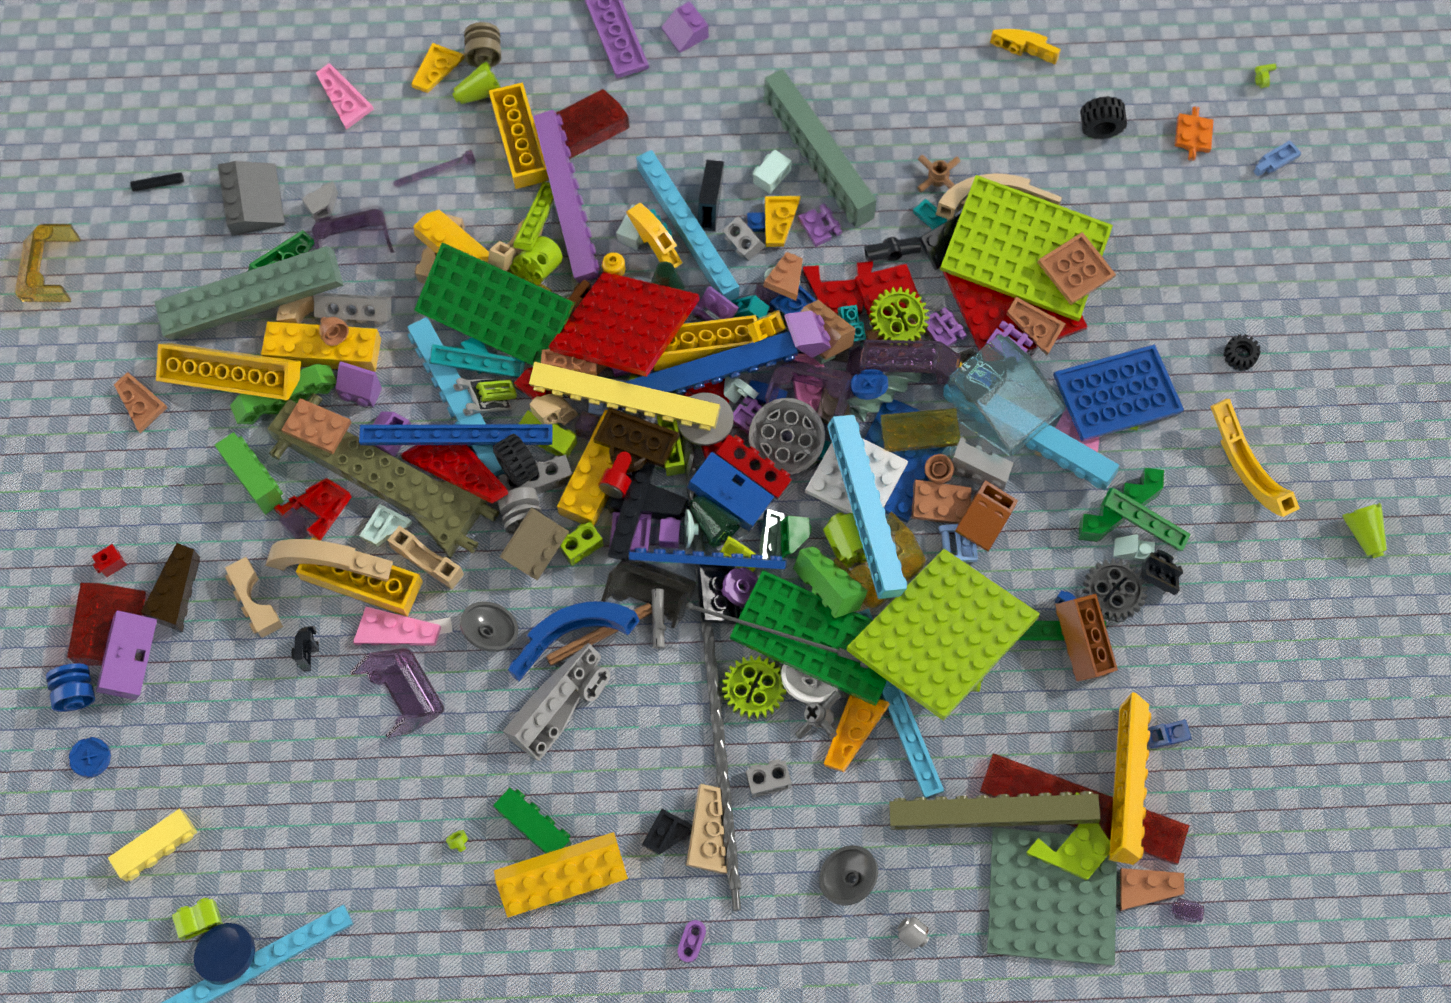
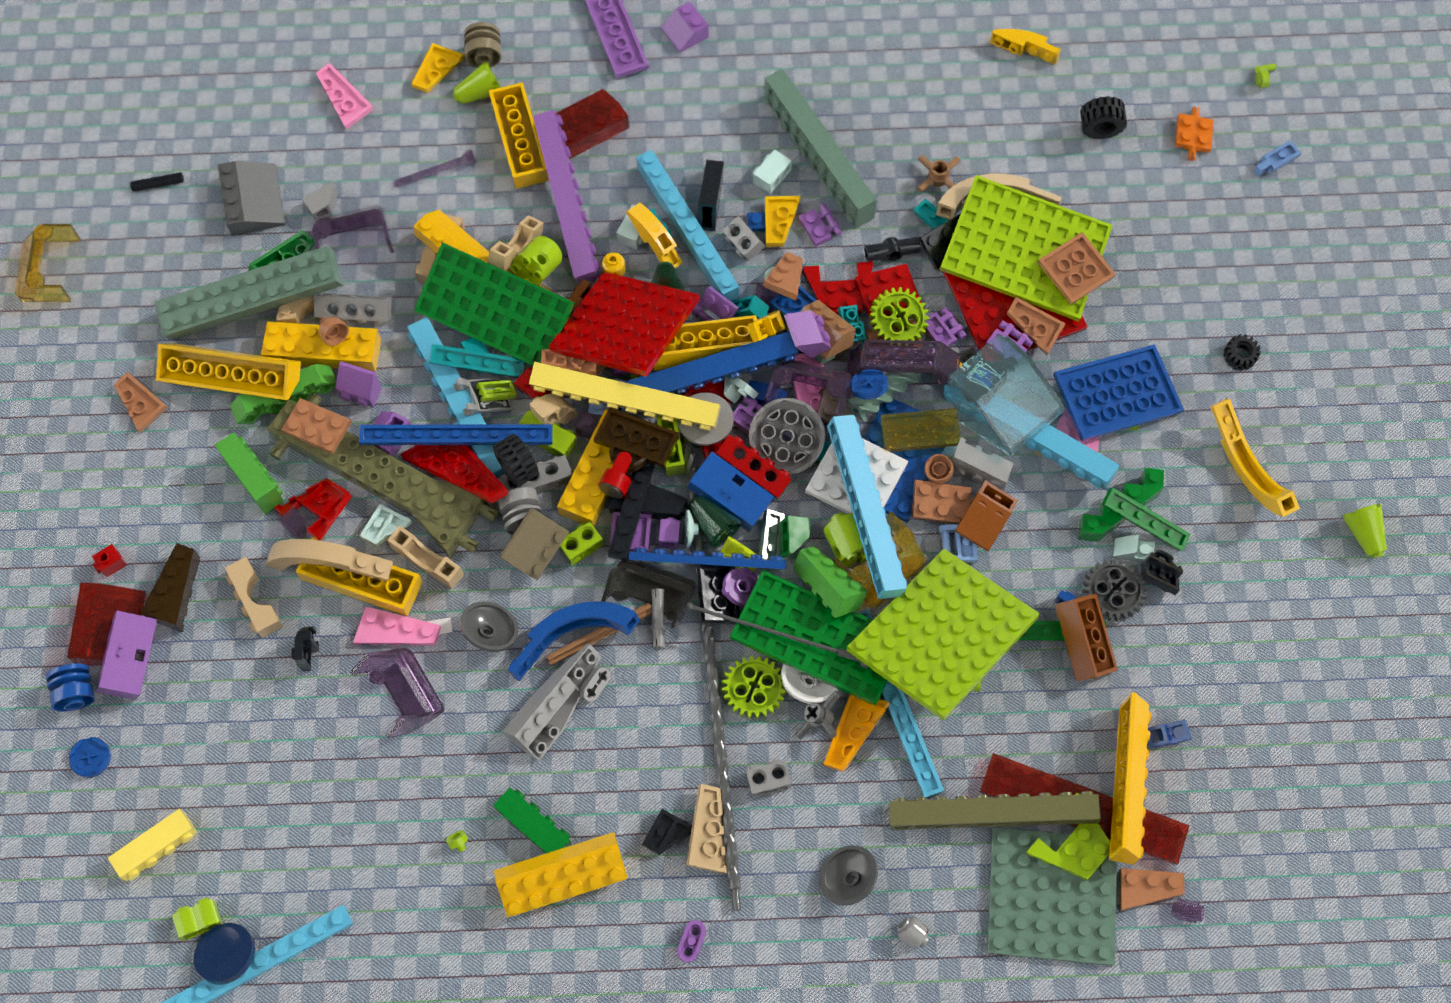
lime tile [513,182,555,251] -> none

